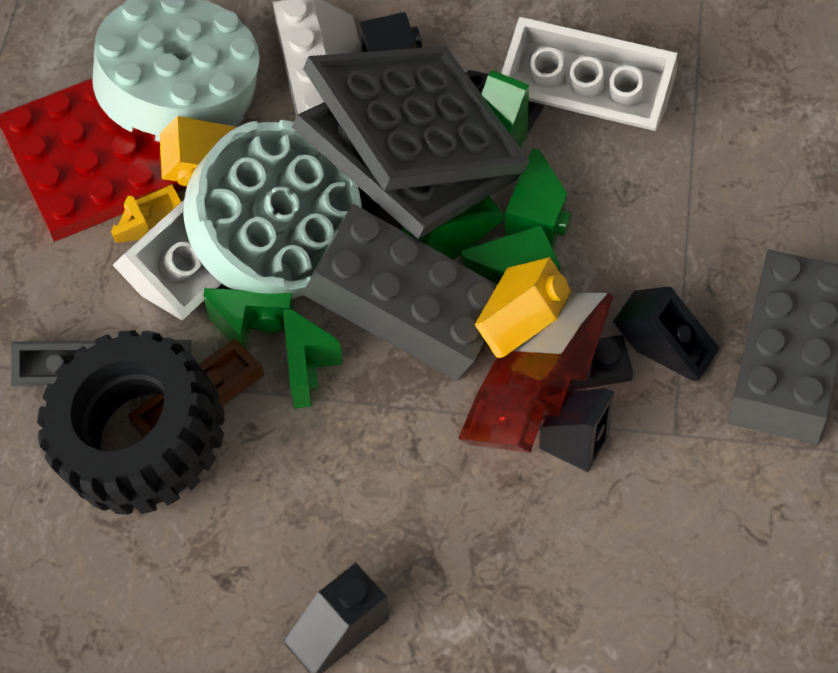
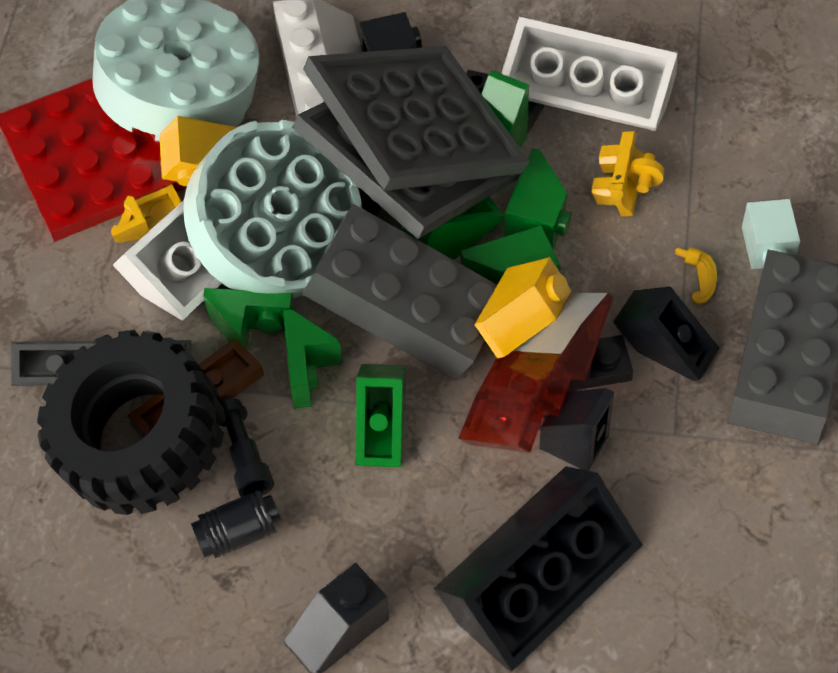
none -> black head [191,489,282,558]
none -> black piece [220,398,274,497]
none -> green slope [355,364,406,467]
none -> black slope [434,466,643,672]
none -> yellow hips [591,131,665,217]
none -> yellow piece [675,247,717,305]
none -> light aqua brick [742,199,800,269]

